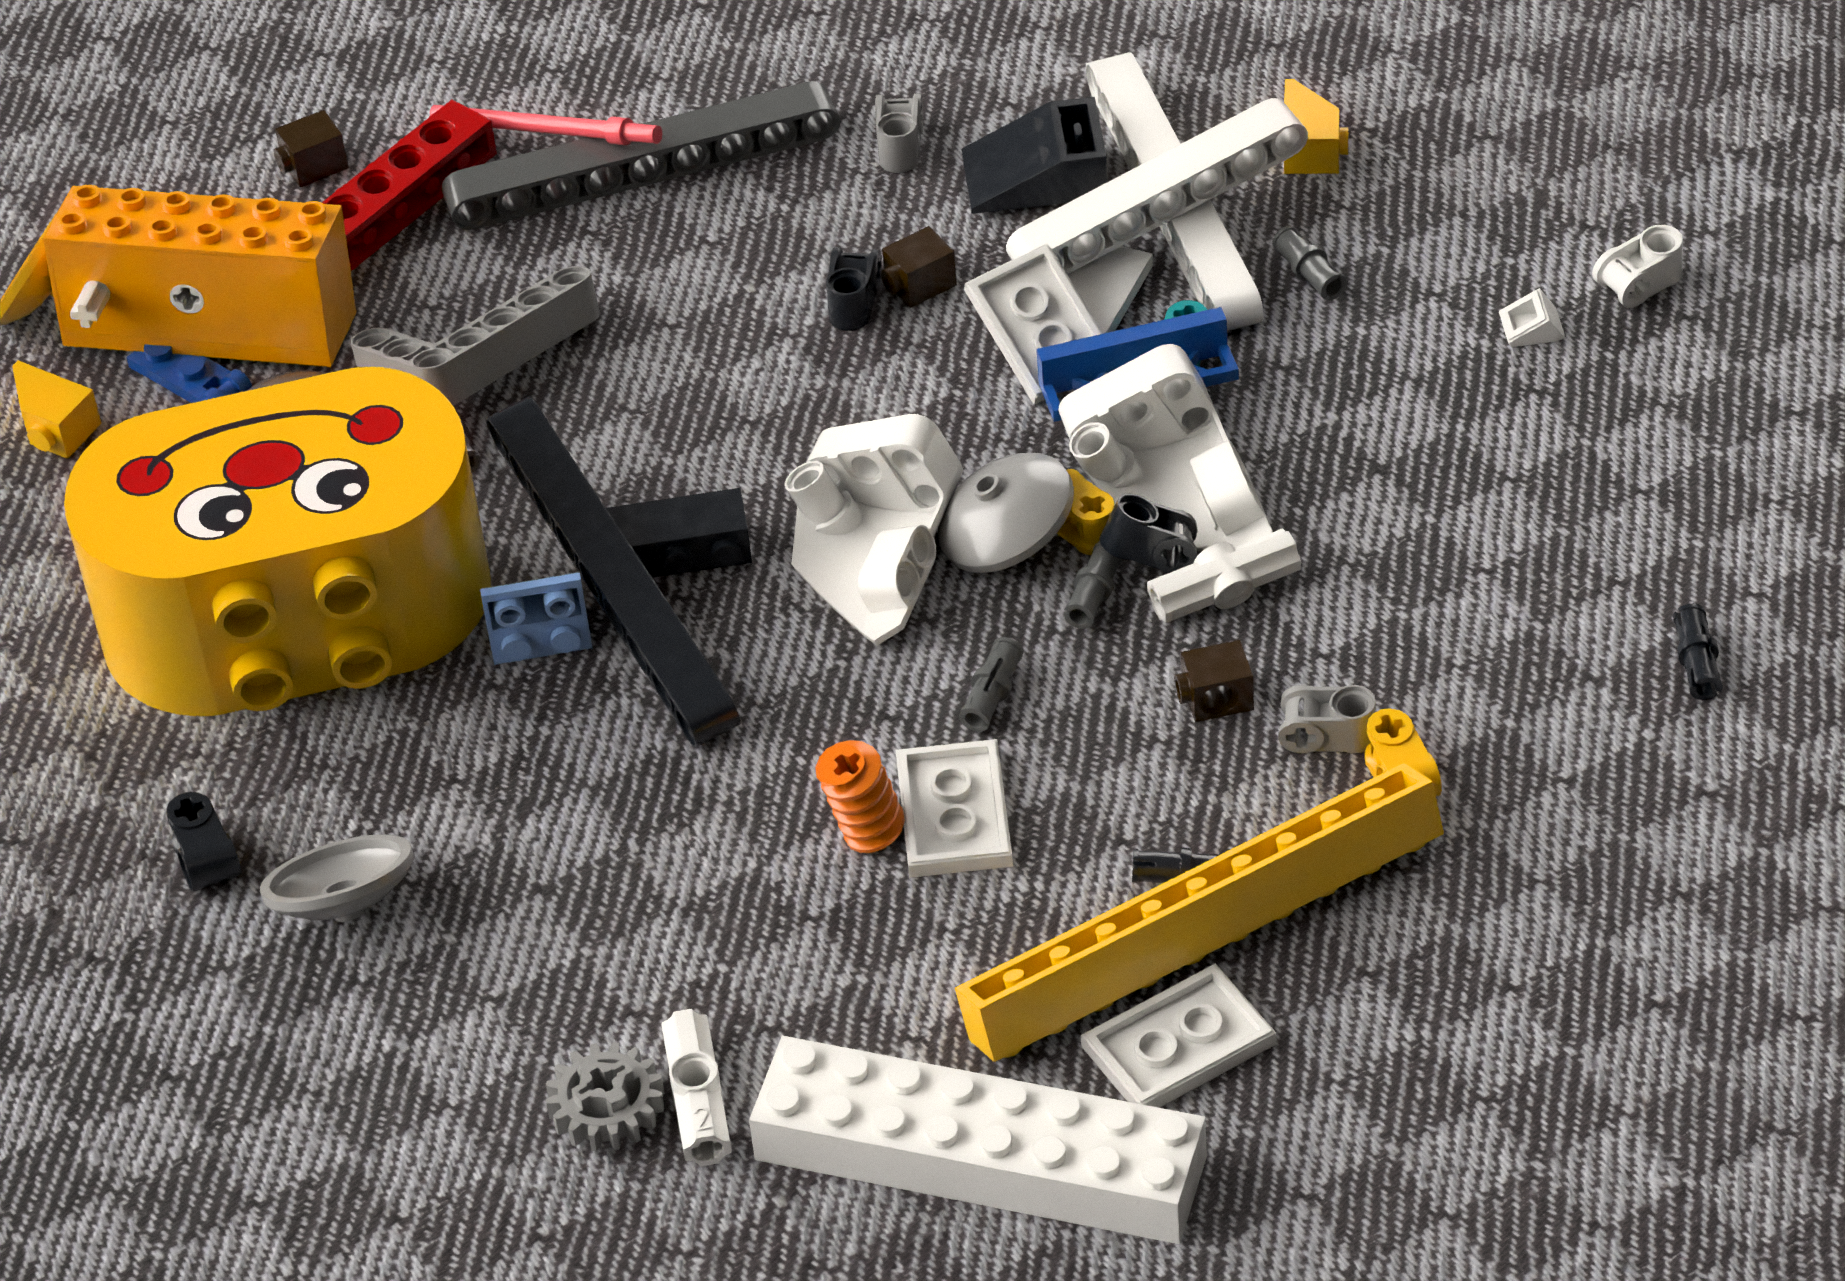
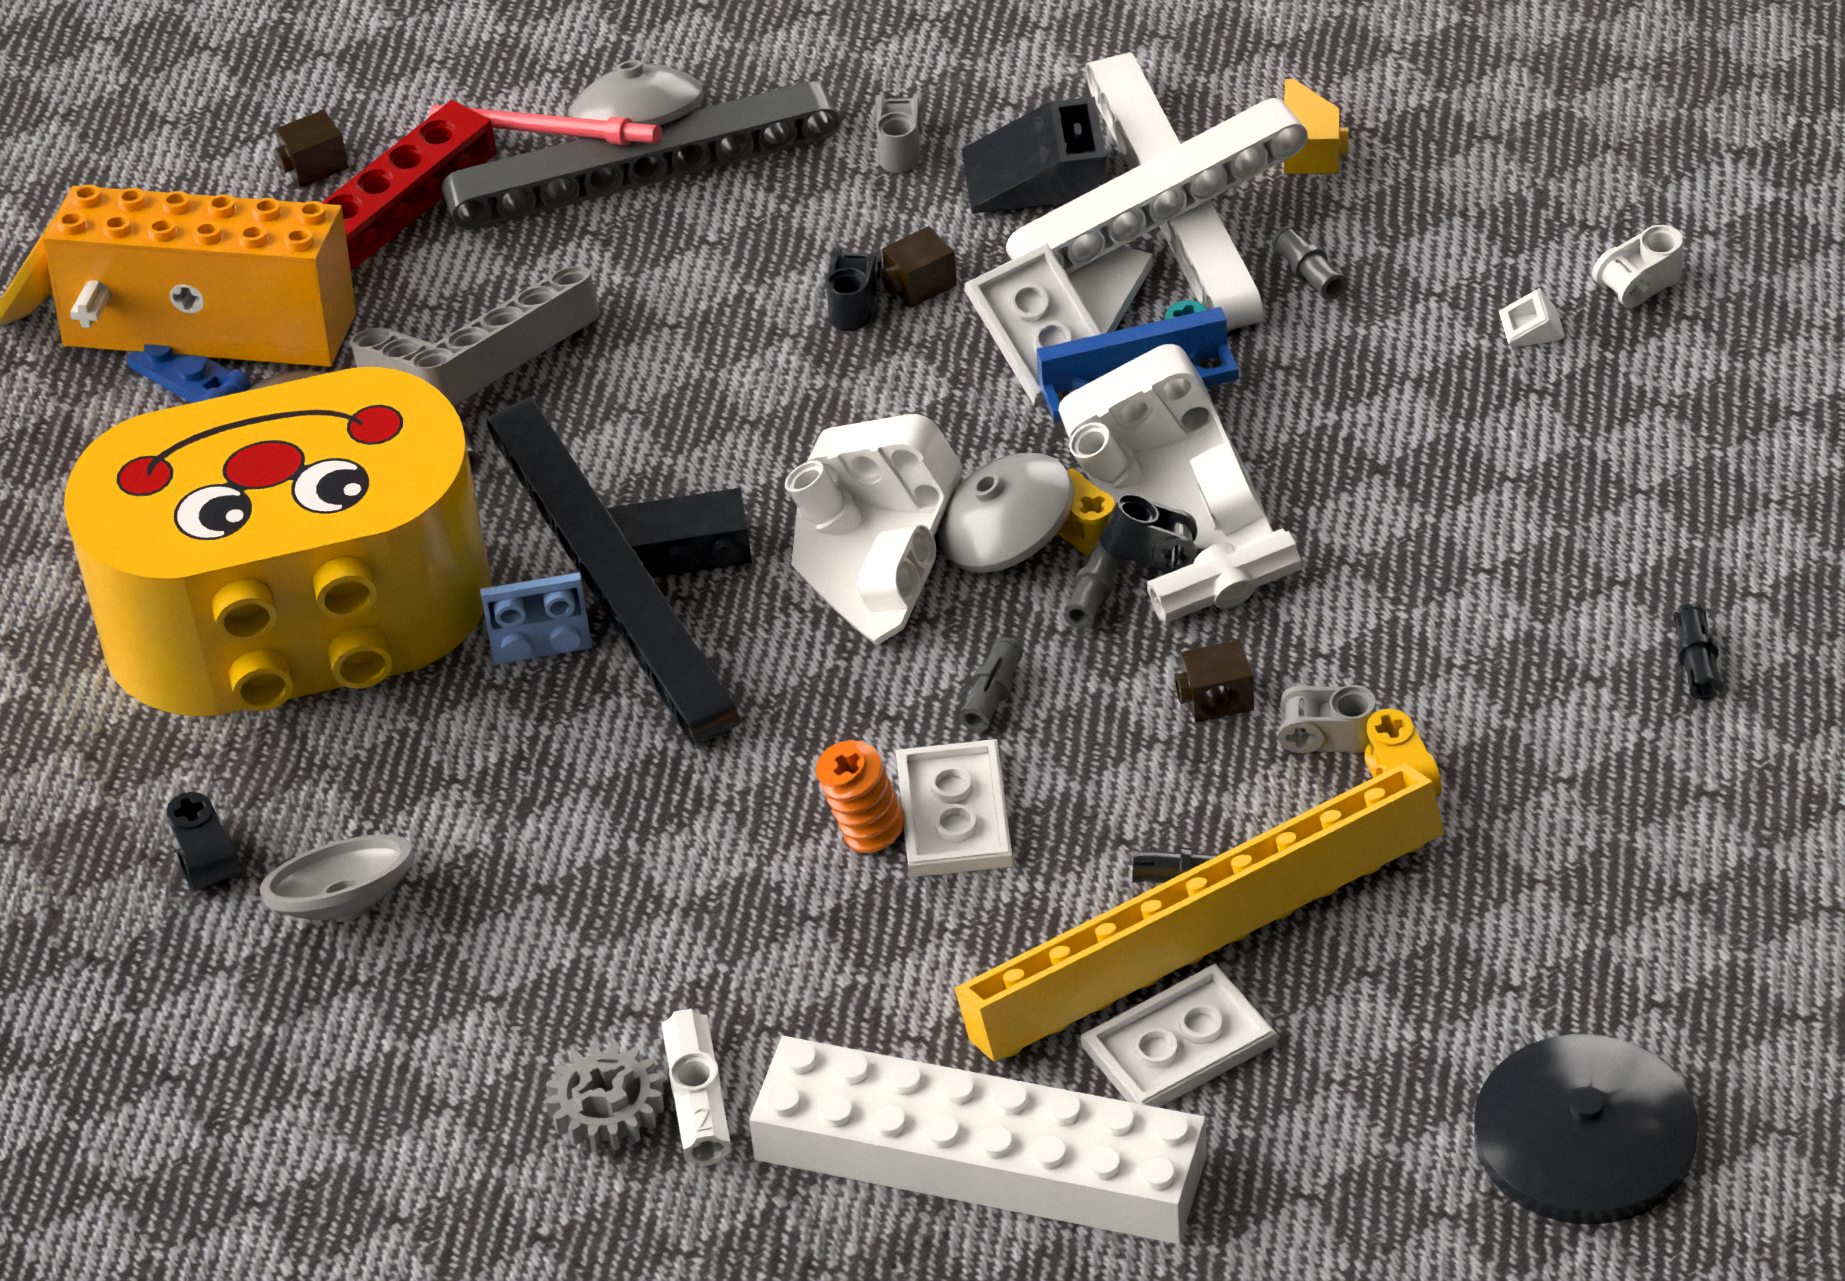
yellow slope [12,360,101,459] -> none
none -> light grey dish [570,60,704,126]
none -> black dish [1474,1034,1698,1224]

